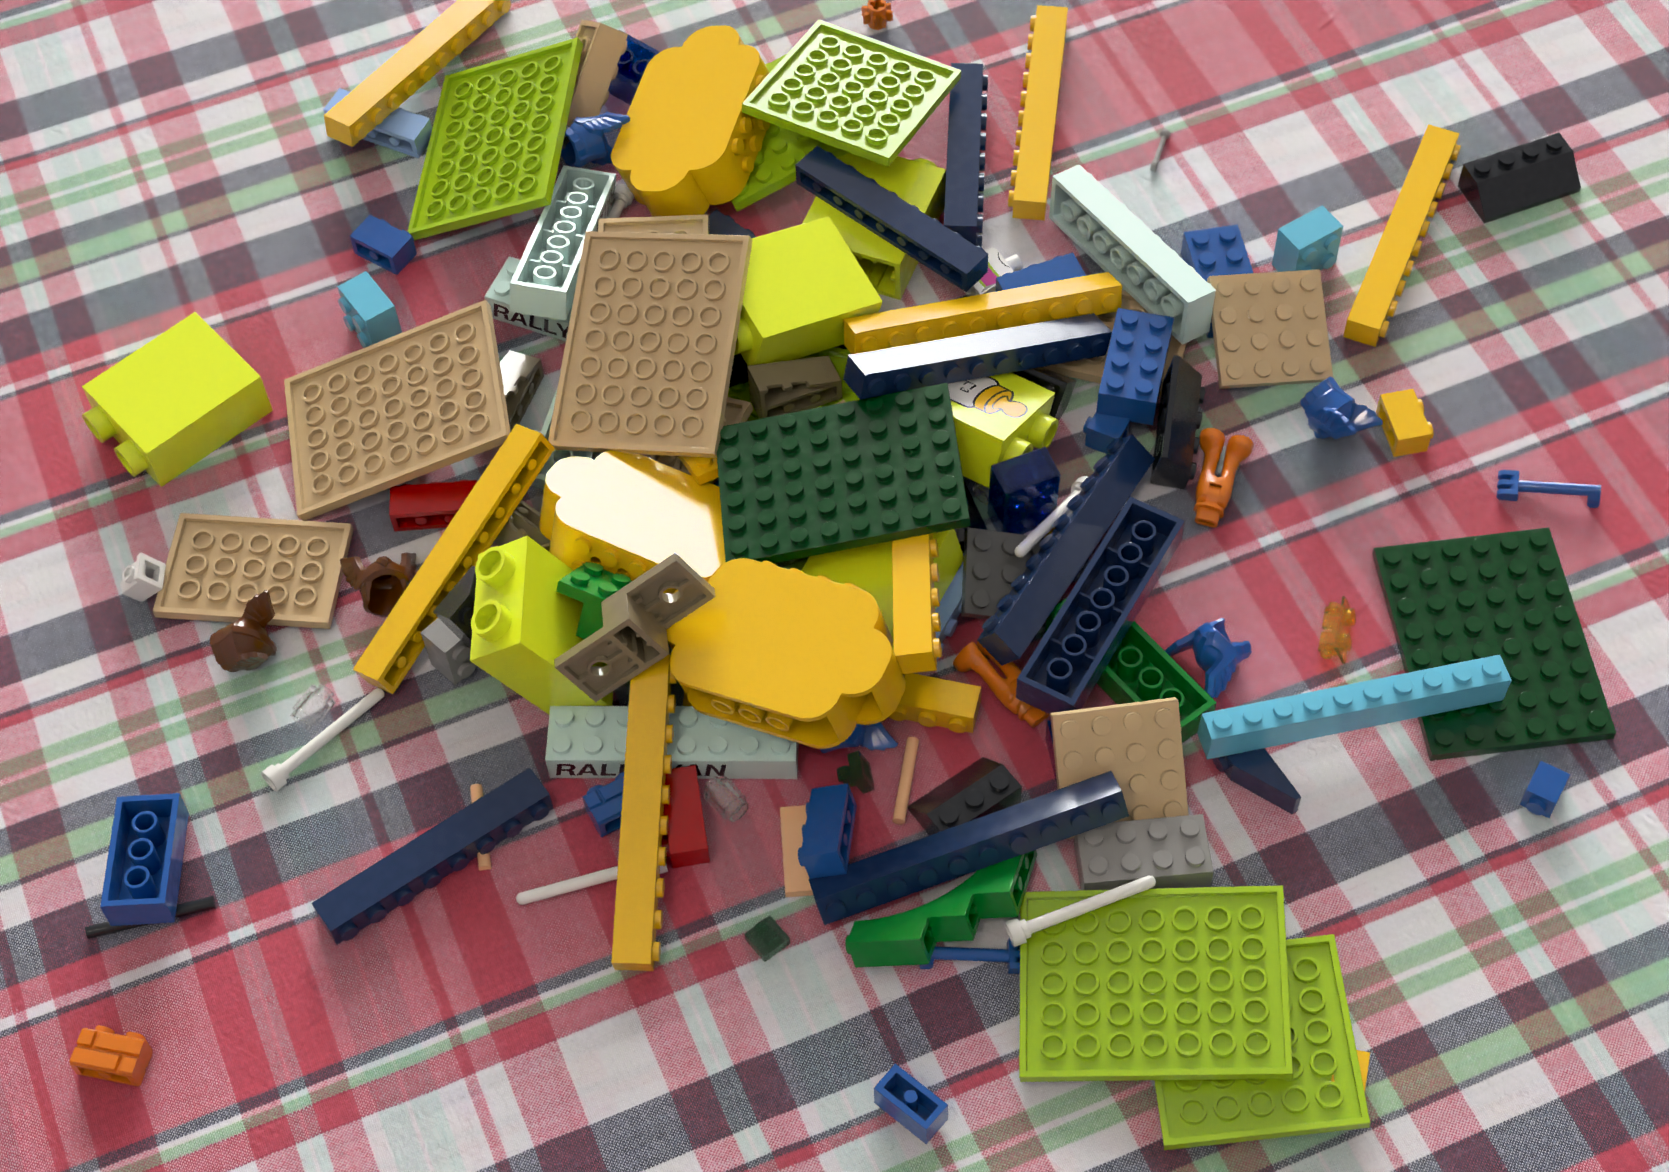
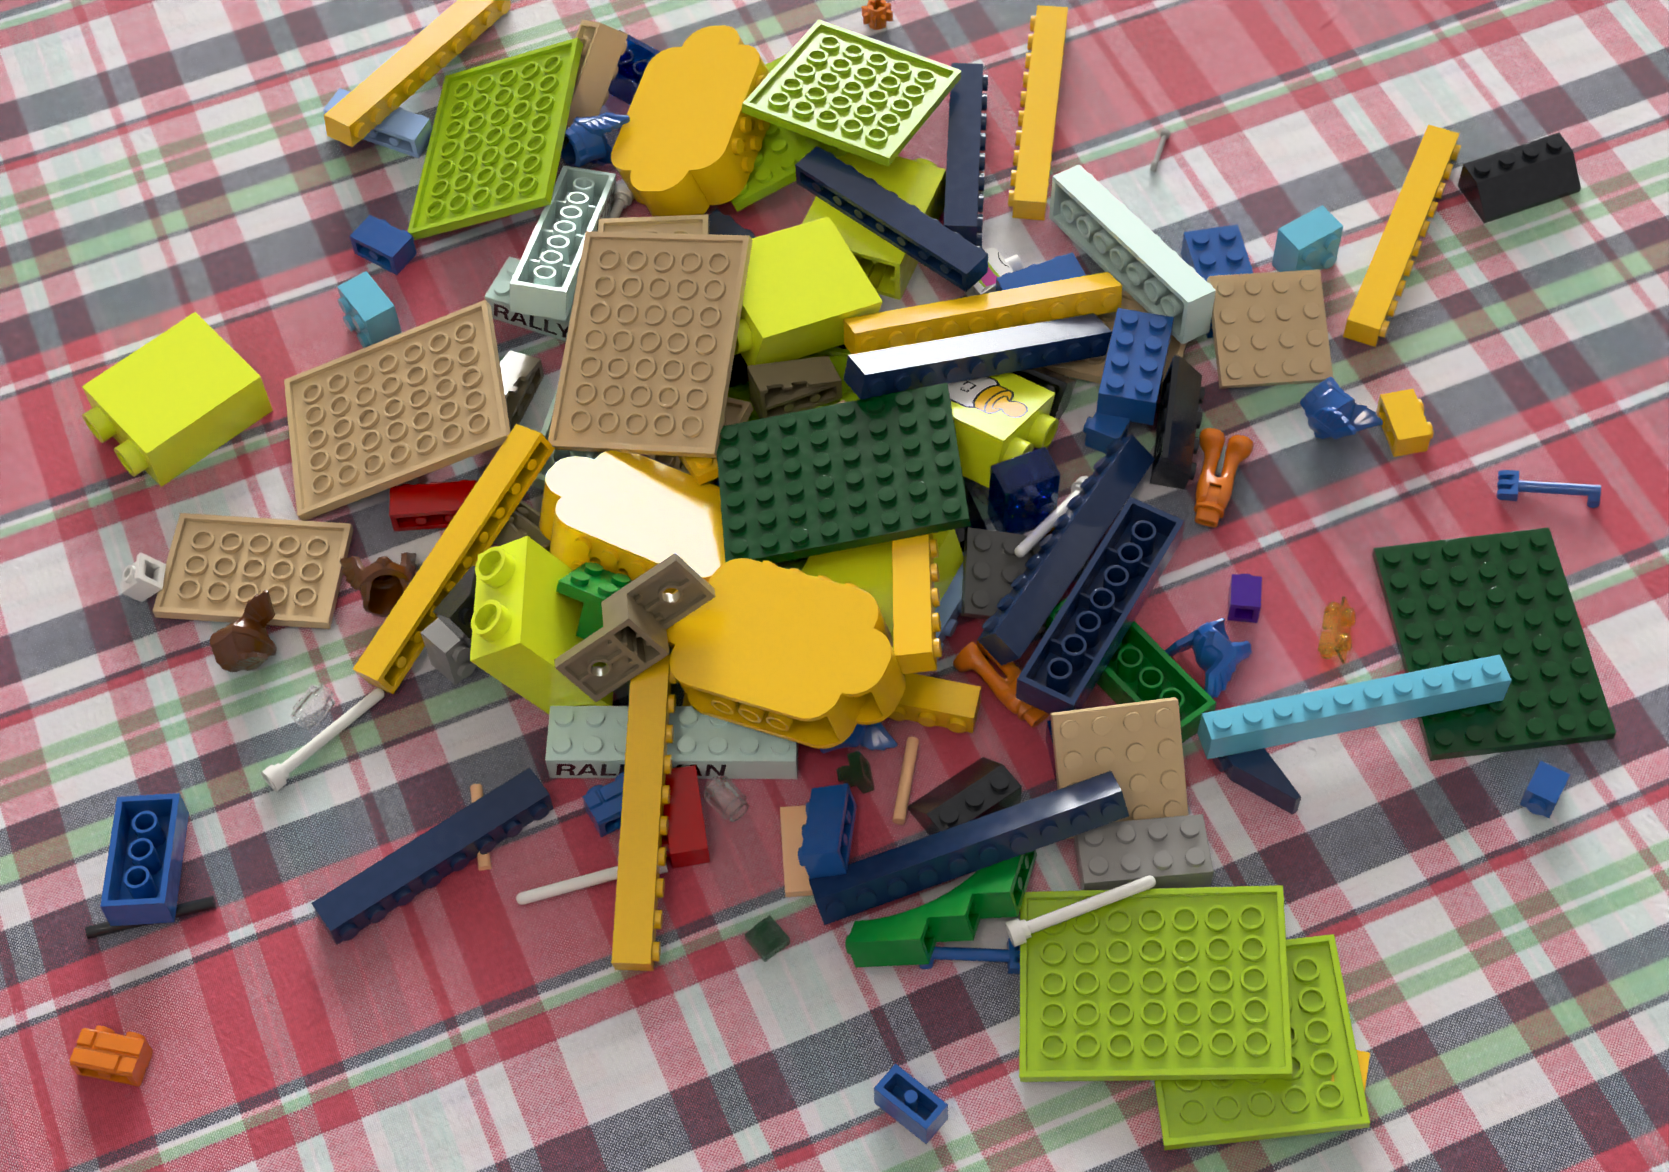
none -> dark purple brick [1227,574,1262,623]

